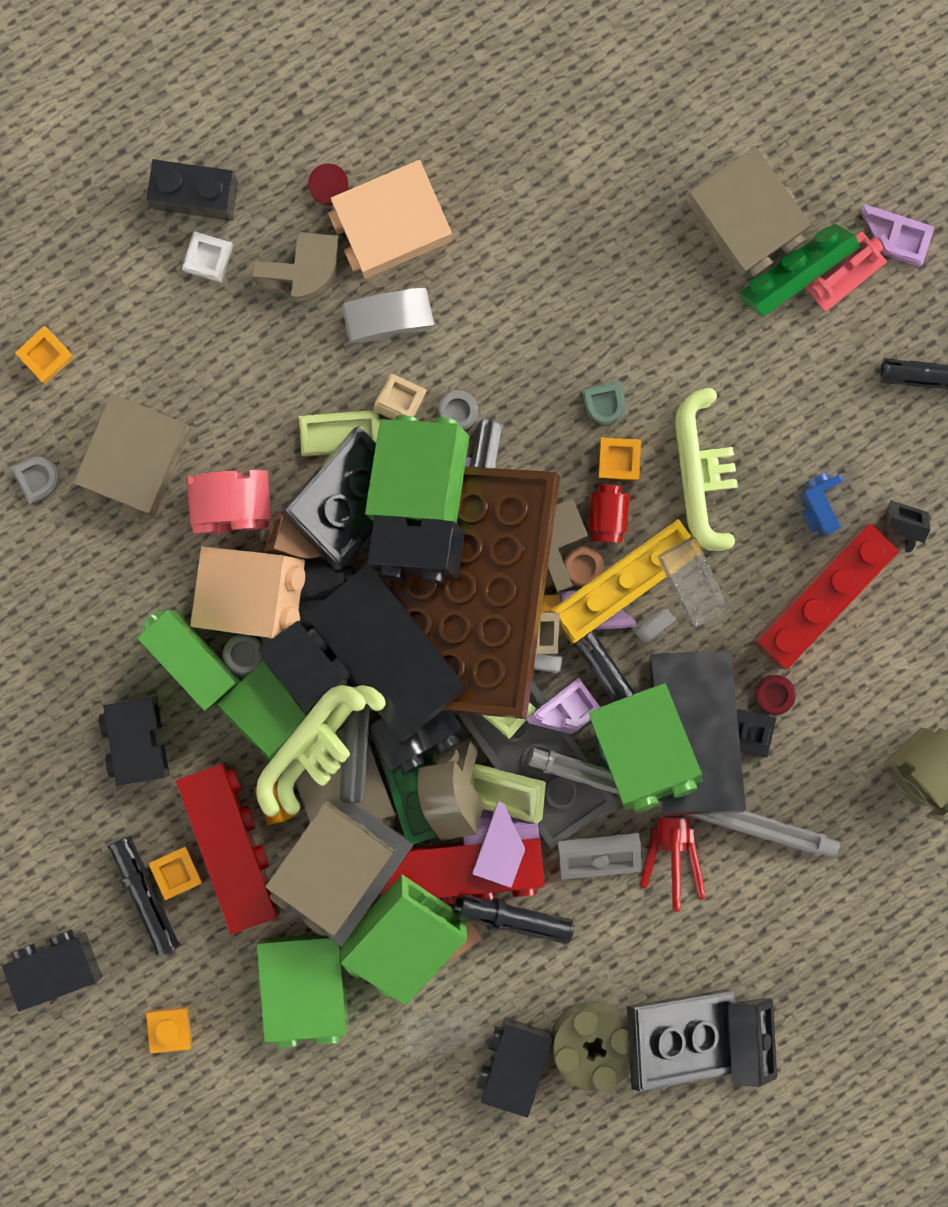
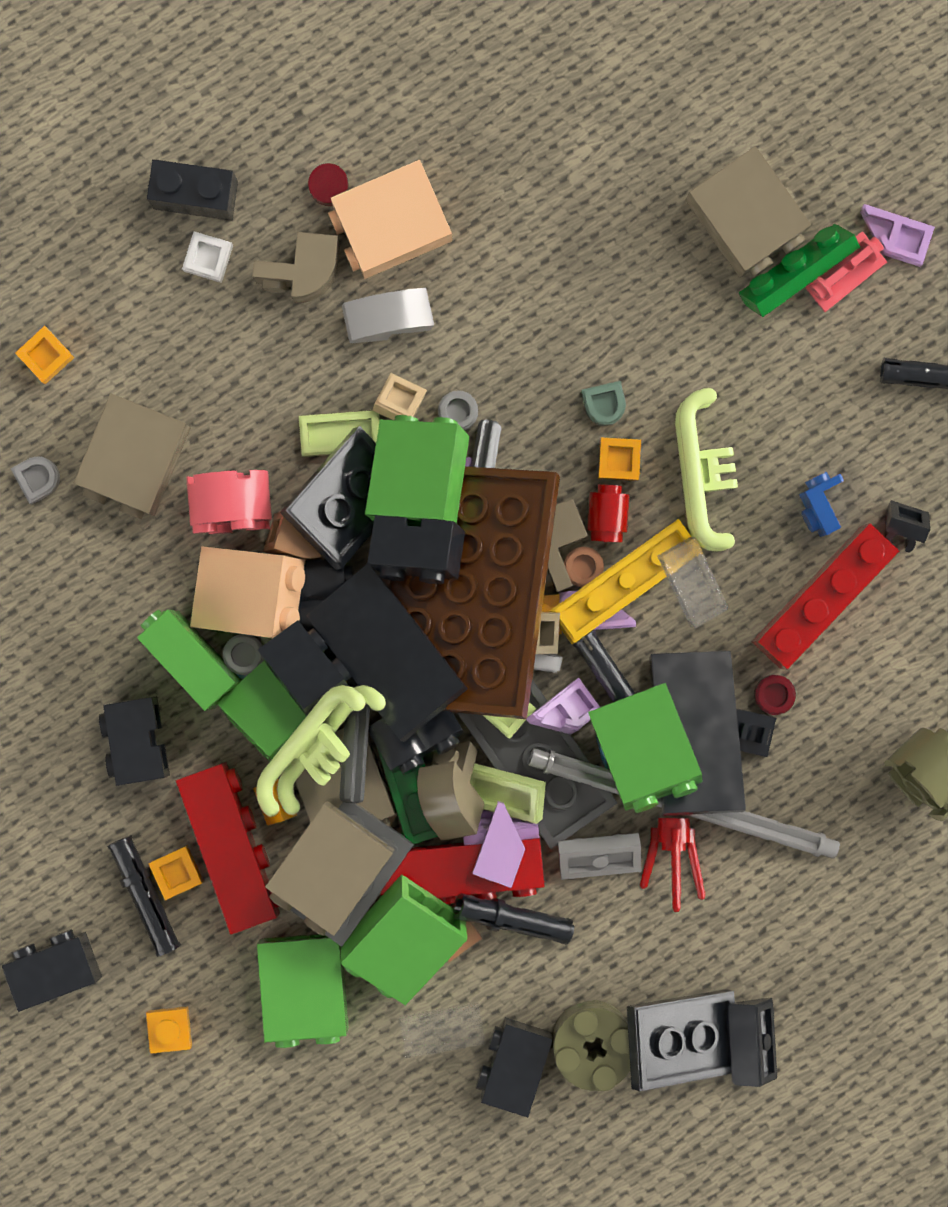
light grey tile [635,607,676,644] -> none

